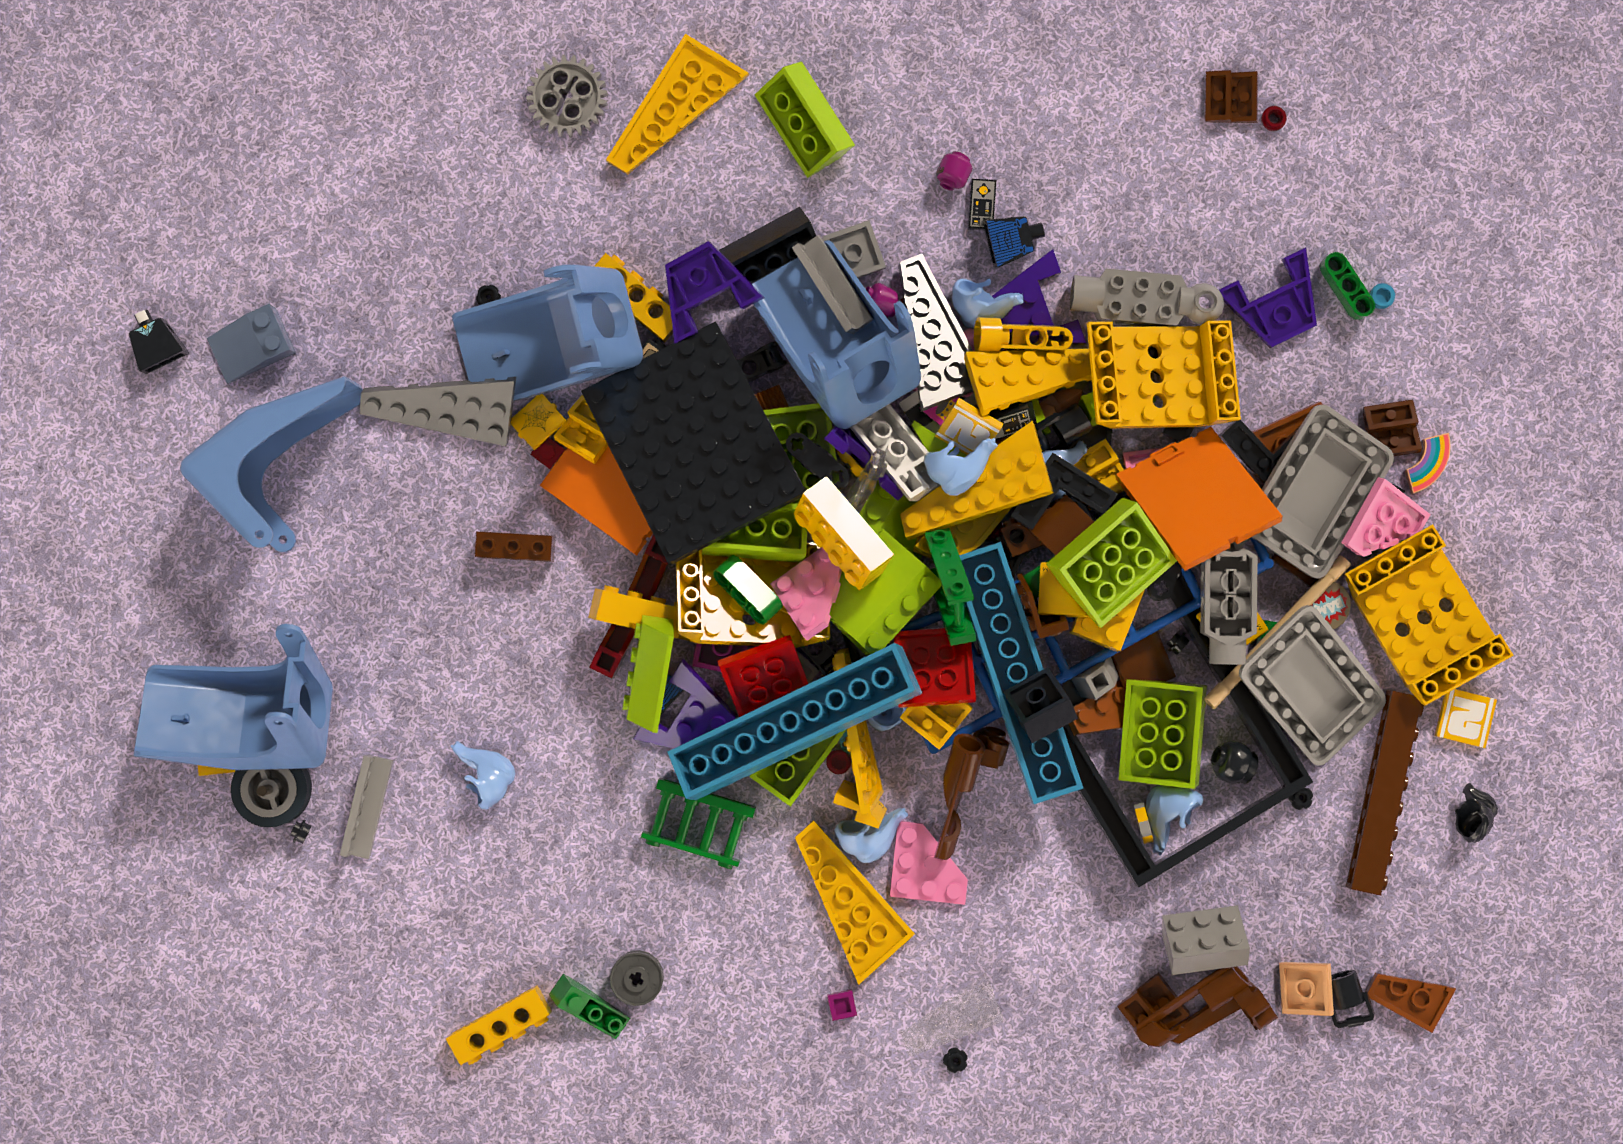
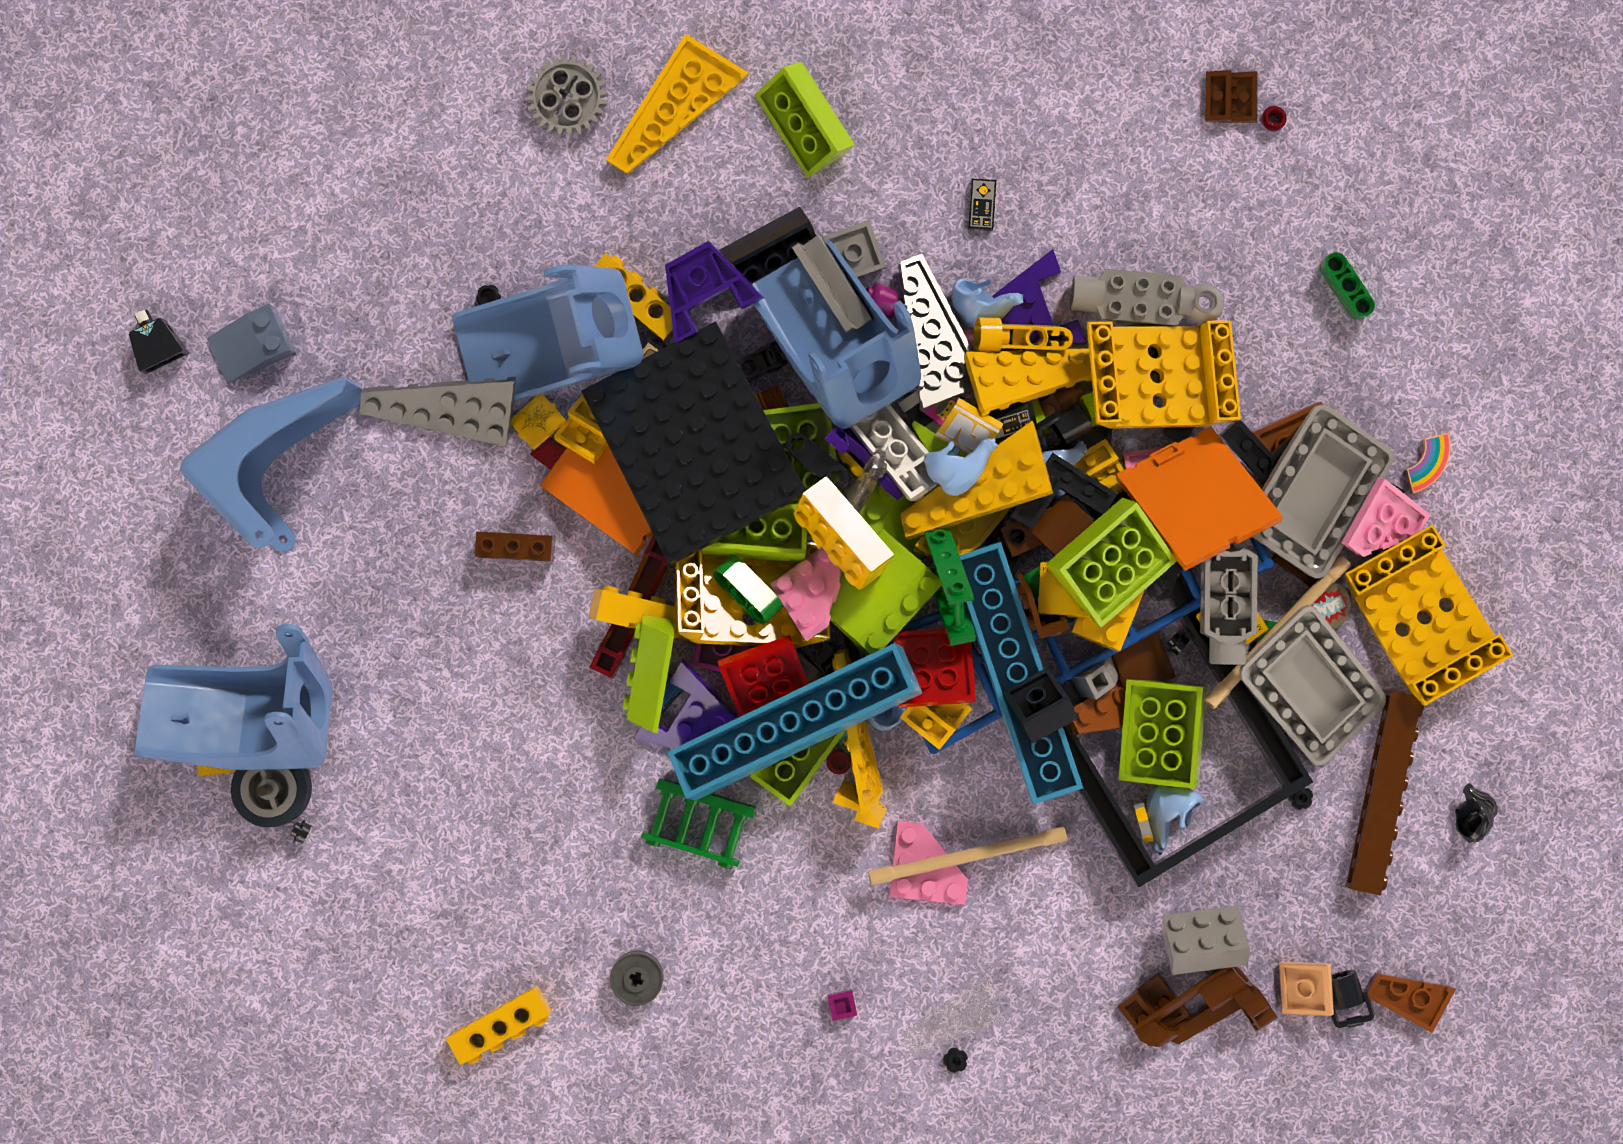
light grey fence [340,754,394,859] -> none
light blue piece [451,741,516,810] -> none
green slope [549,974,631,1039] -> none
yellow wing [795,820,915,985] -> none
light blue piece [834,808,908,863] -> none
reddish brown panel [934,726,1010,860] -> none
magenta head [936,151,973,191] -> none
torso [982,216,1045,267] -> none
black piece [1211,741,1258,784] -> none
dark purple wing [1219,247,1317,348] -> none
reddish brown slope [1363,399,1422,457] -> none
dark azure tile [1369,283,1395,309] -> none
tile [1434,689,1497,748] -> none
none -> tan piece [868,826,1067,886]

